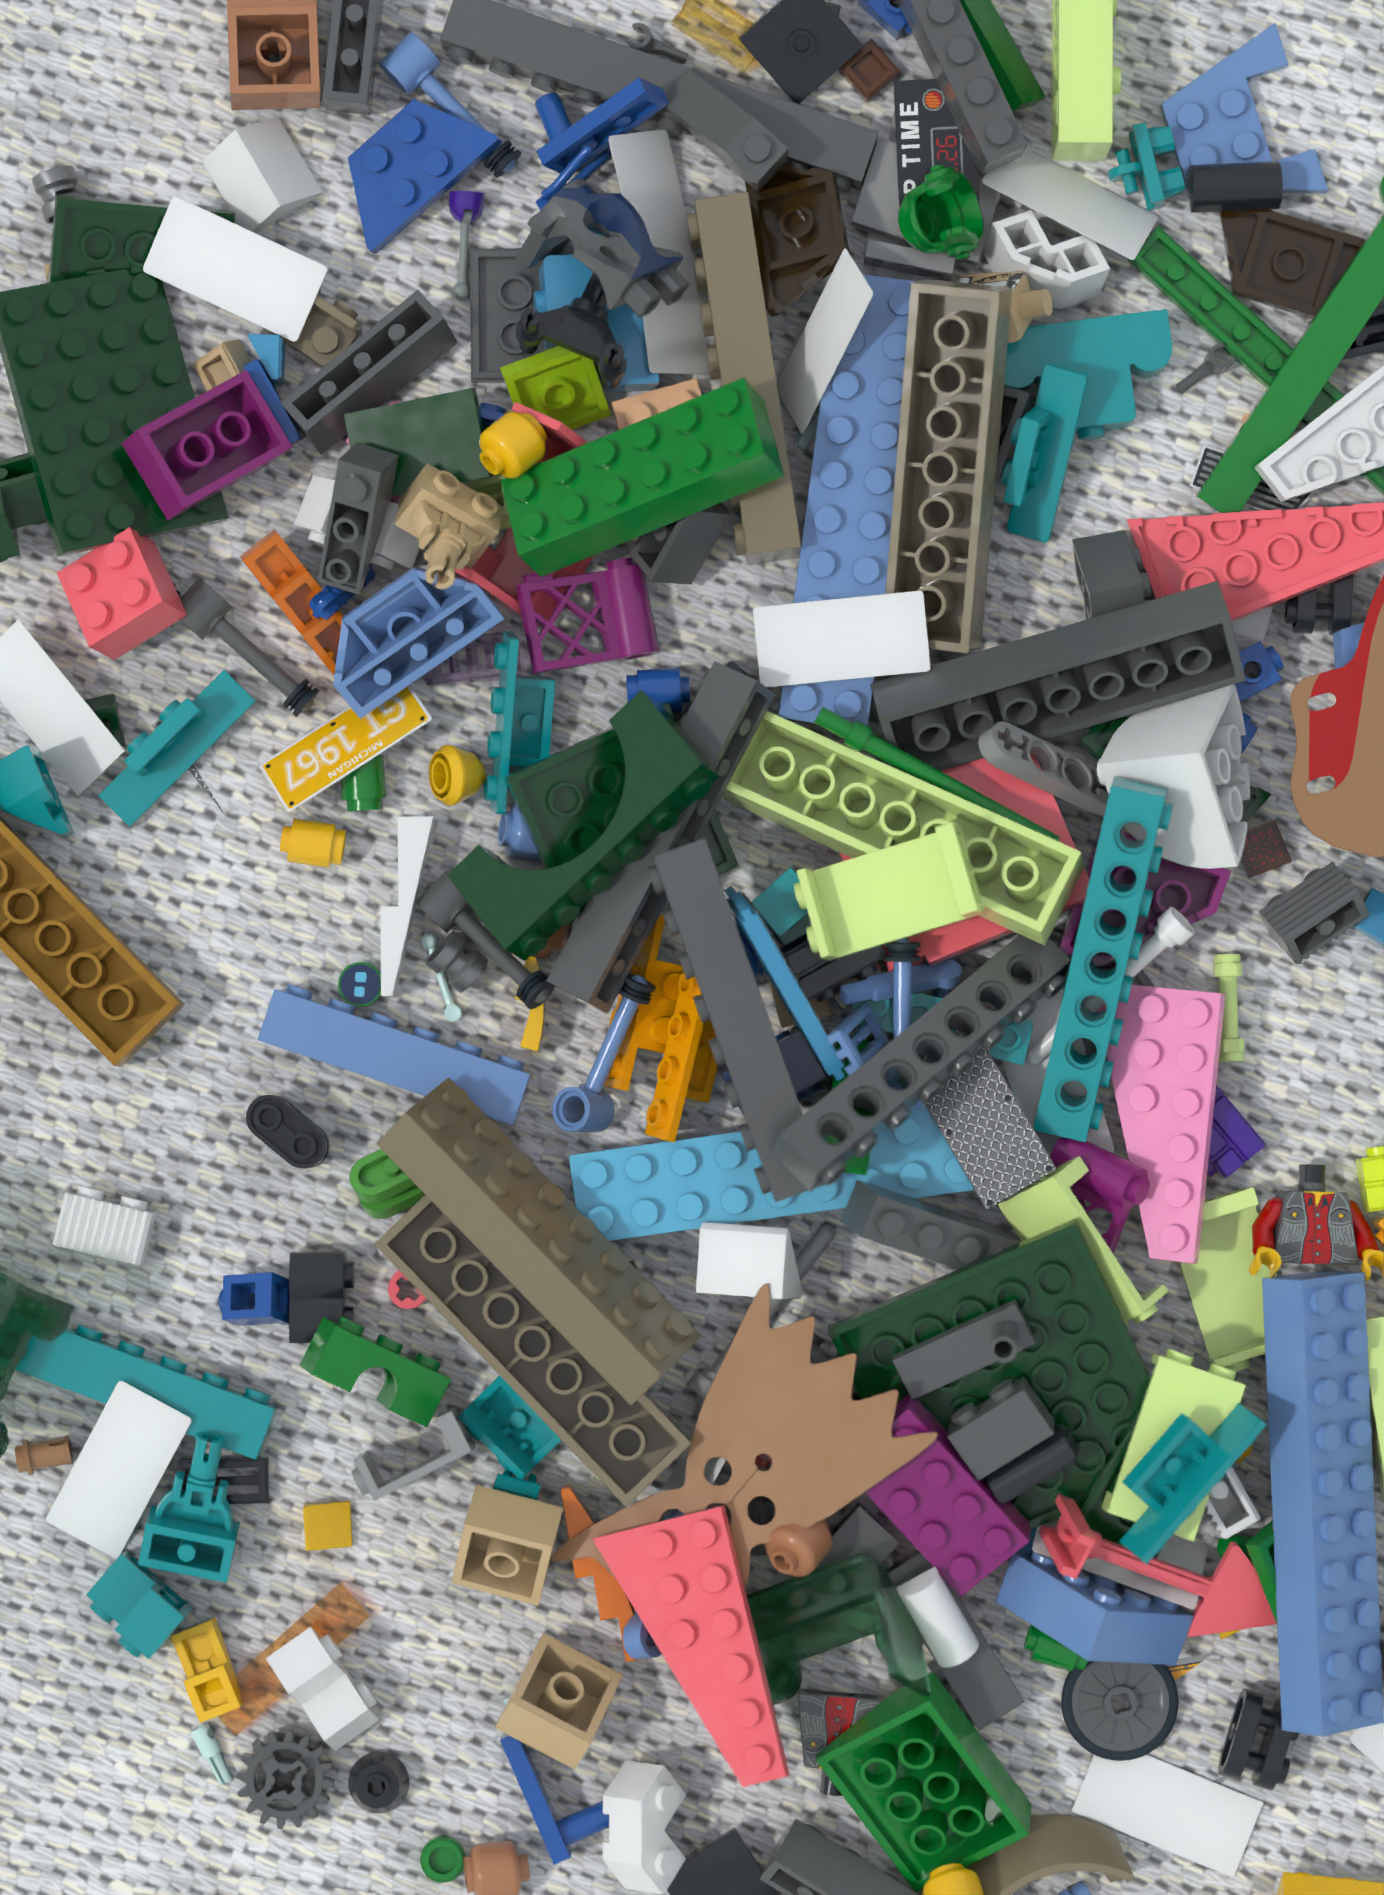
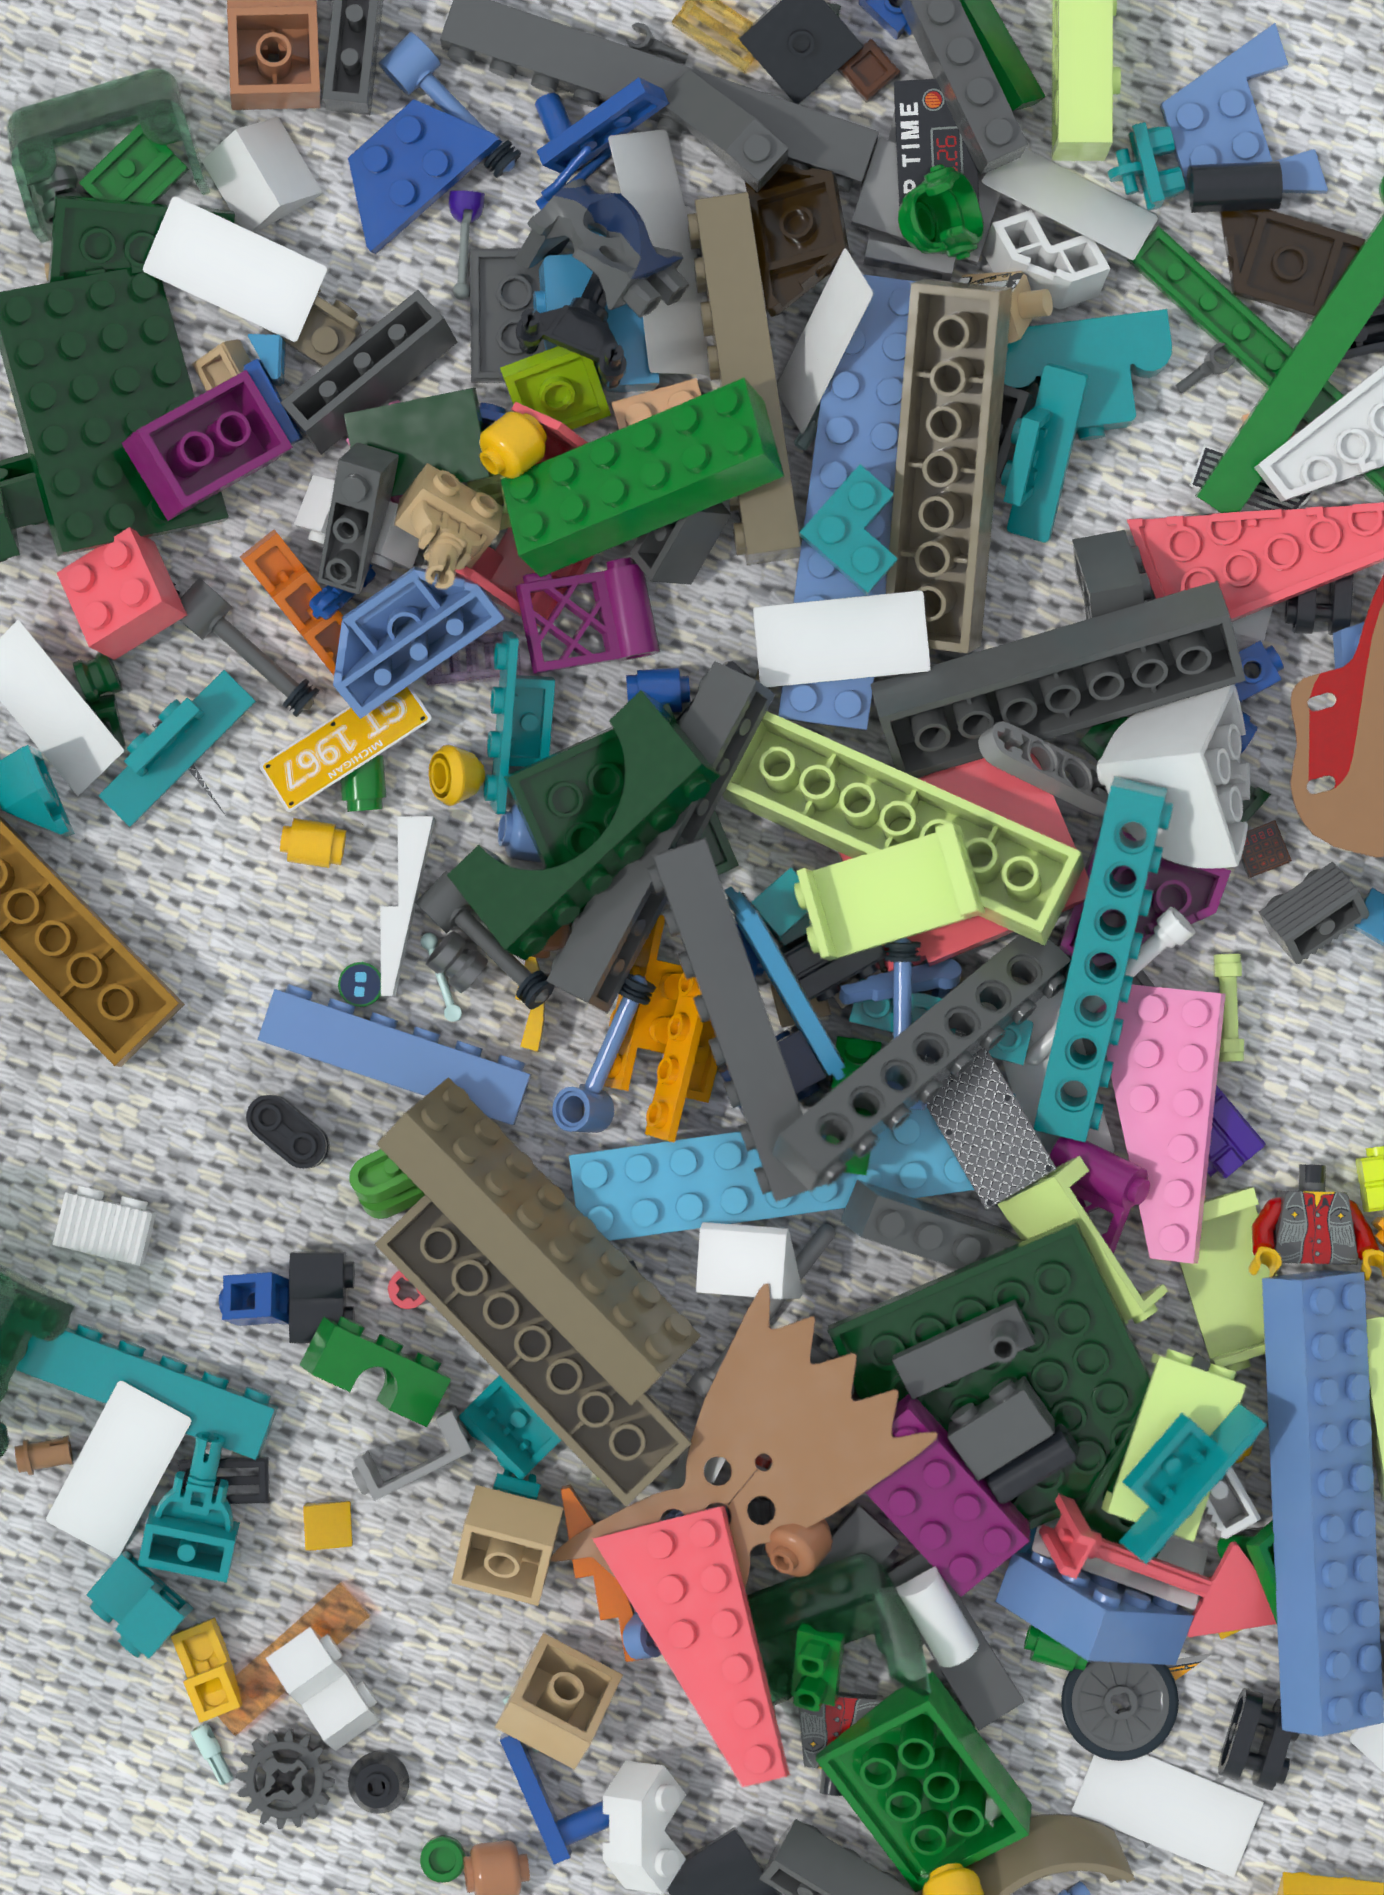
green bar [814,706,1060,841] -> none
medium blue tile [826,1003,889,1076] -> none
none -> clear green windscreen [7,69,211,243]
none -> dark green wheel [73,652,123,703]
none -> green plate [79,121,189,204]
none -> green hips [791,1623,845,1712]
none -> teal brick [799,464,898,596]

